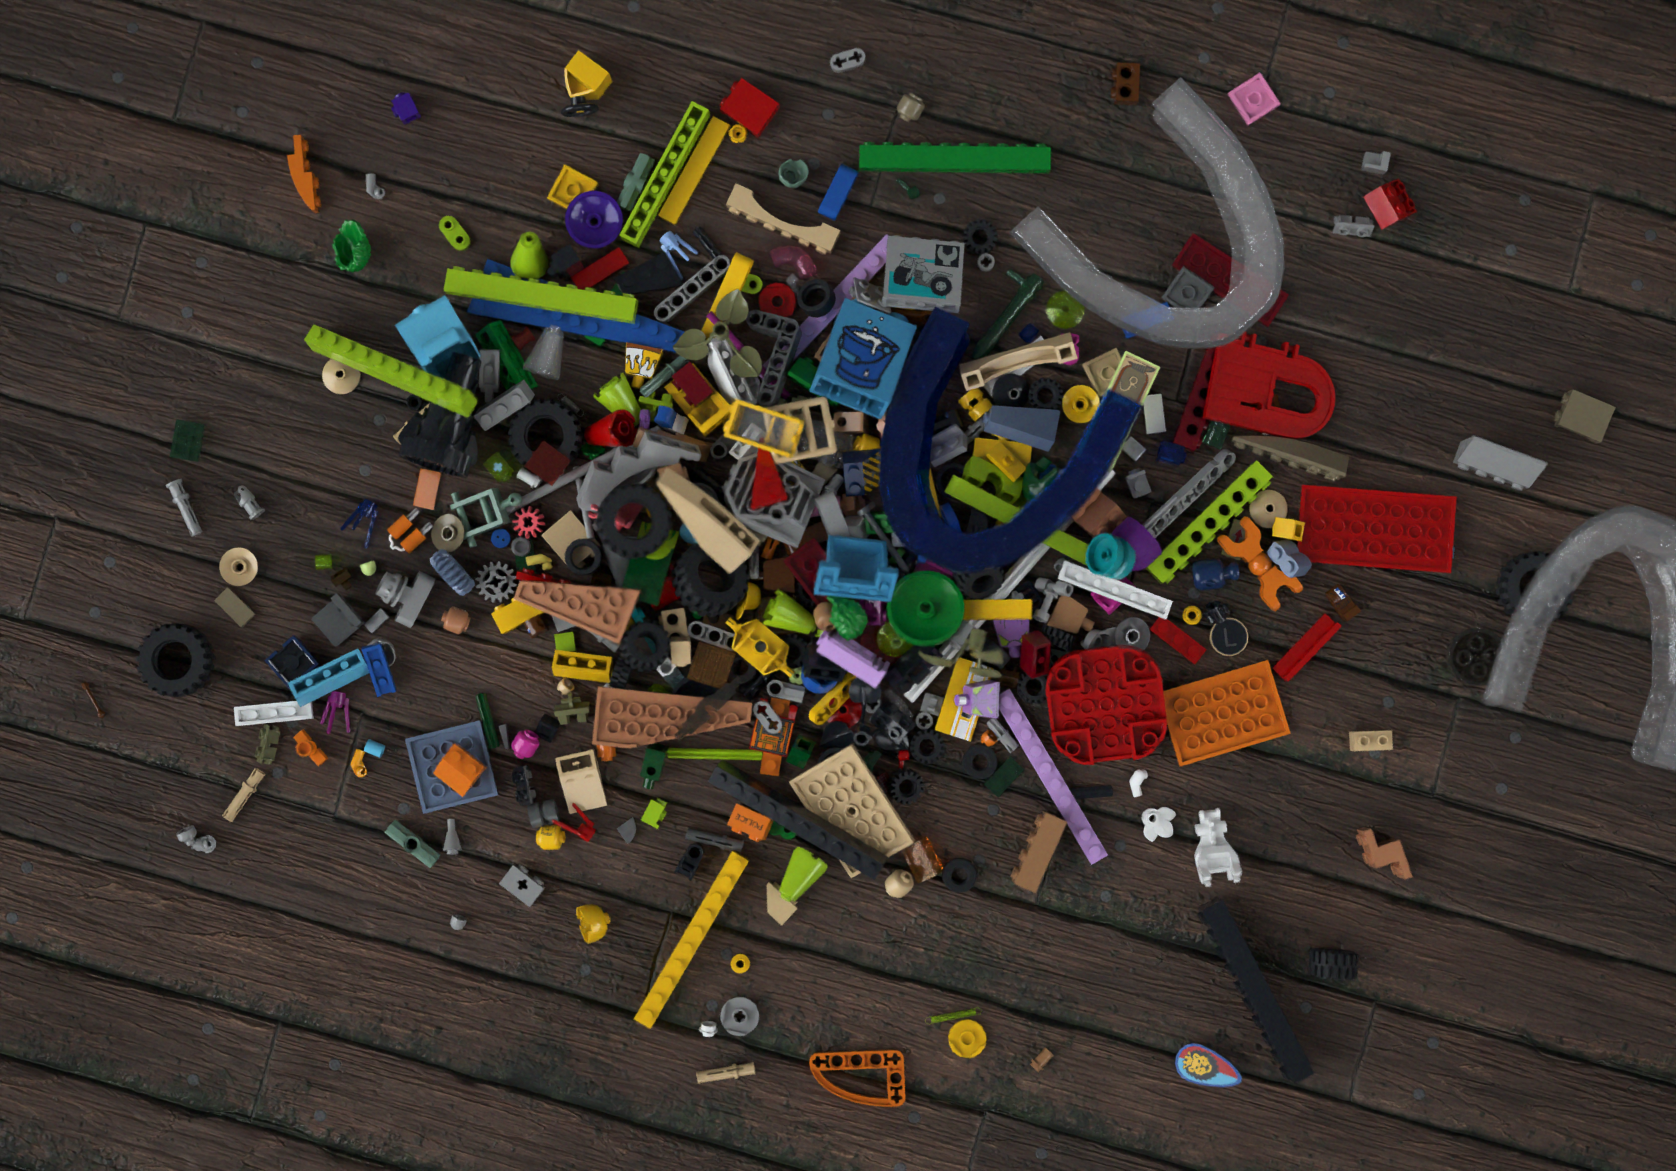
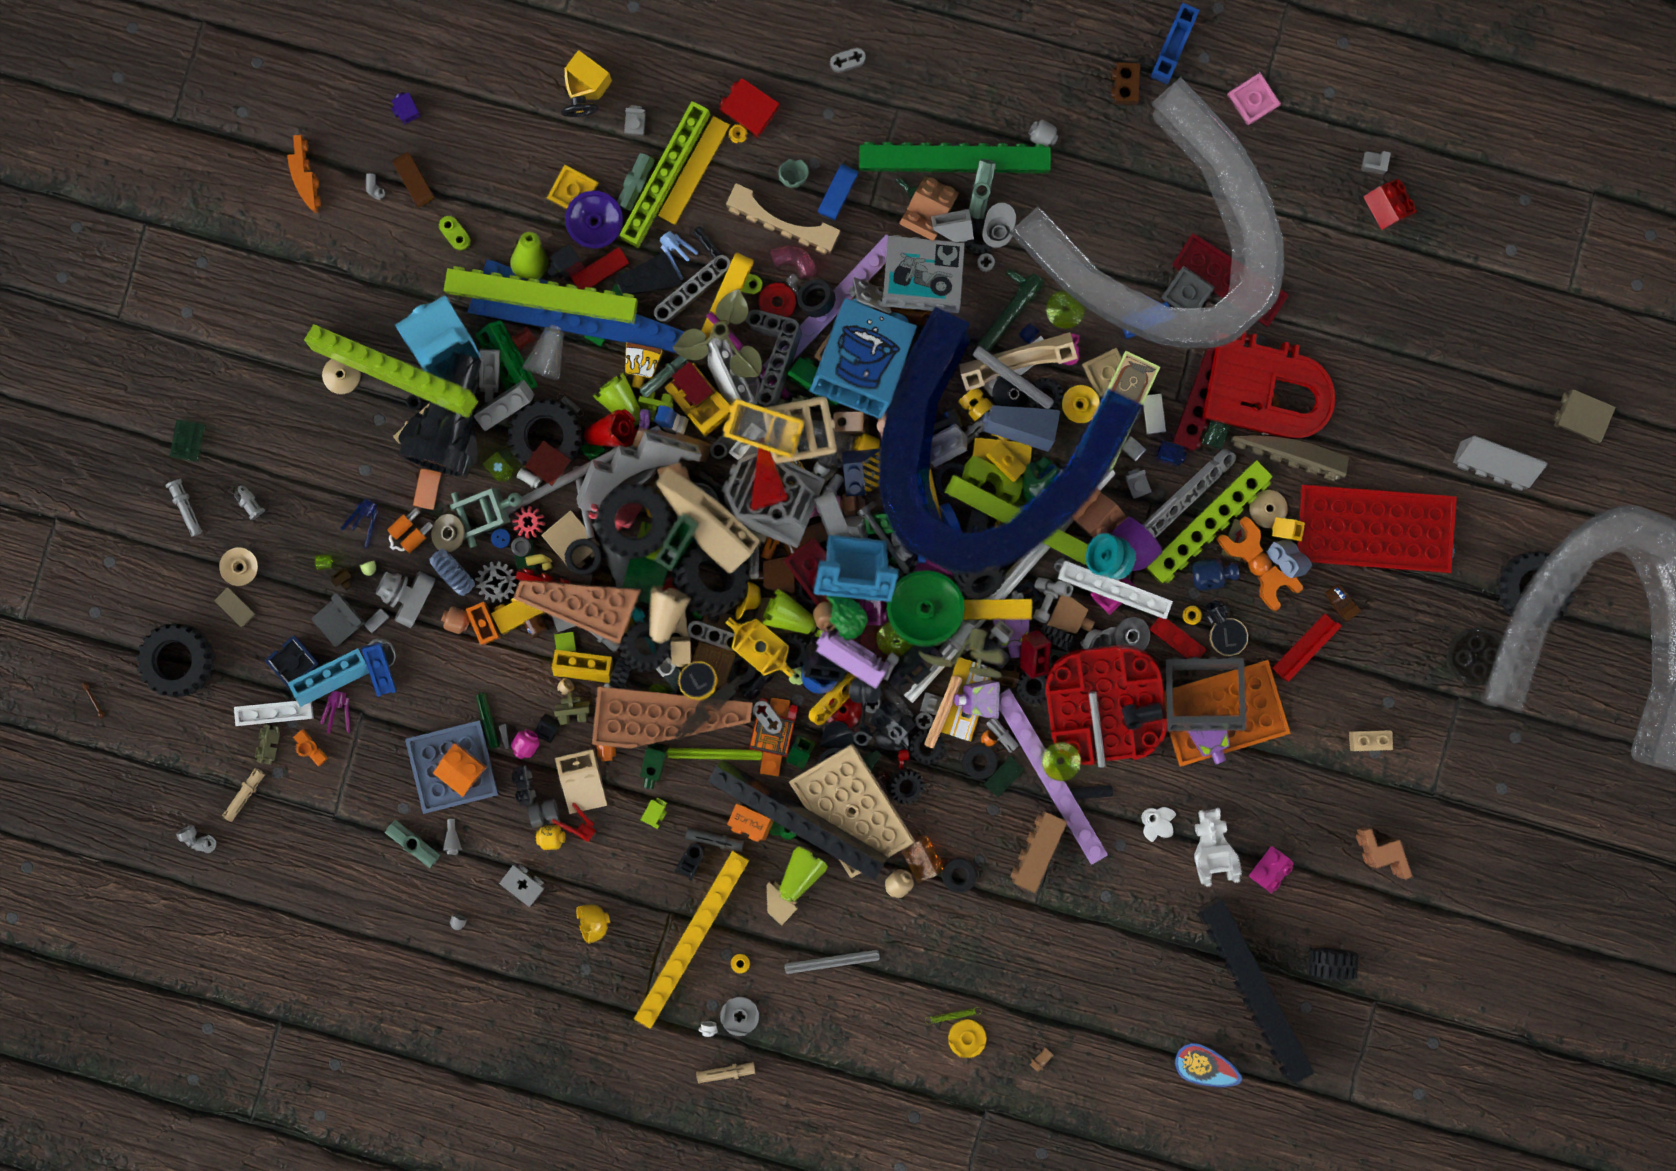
green piece [332,219,371,272] -> none
light orange arm [350,748,367,777] -> none
medium azure hinge [364,739,385,758] -> none
flat silver tile [617,817,636,844] -> none
light grey piece [767,680,805,703] -> none
orange beam [809,1049,905,1107] -> none
dark tan head [897,92,925,122] -> none
white arm [1129,769,1148,797] -> none
light grey hinge [1332,215,1374,237] -> none
none -> reddish brown beam [392,151,435,208]
none -> orange brick [466,602,501,645]
none -> light grey bracket [624,106,646,136]
none -> tan cone [650,586,690,643]
none -> dark green slope [655,512,699,571]
none -> black tile [679,662,718,700]
none -> light grey axle [785,950,880,974]
none -> light grey hinge [814,460,831,477]
none -> light grey hand [884,653,899,681]
none -> light grey bush [895,541,914,561]
none -> nougat bracket [899,176,959,241]
none -> light nougat axle [924,675,962,748]
none -> light grey slope [931,209,974,242]
none -> sand green piece [969,159,996,219]
none -> light grey axle [973,347,1054,409]
none -> light grey piece [982,203,1016,247]
none -> light grey tile [989,620,1015,646]
none -> light grey head [1029,120,1058,147]
none -> clear neon green dish [1042,742,1081,781]
none -> light grey bar [1089,691,1106,767]
none -> black piece [1121,702,1163,730]
none -> blue arch [1150,3,1200,85]
none -> dark grey window [1166,657,1246,731]
none -> medium lavender torso [1187,730,1230,764]
none -> dark pink bracket [1249,846,1294,894]

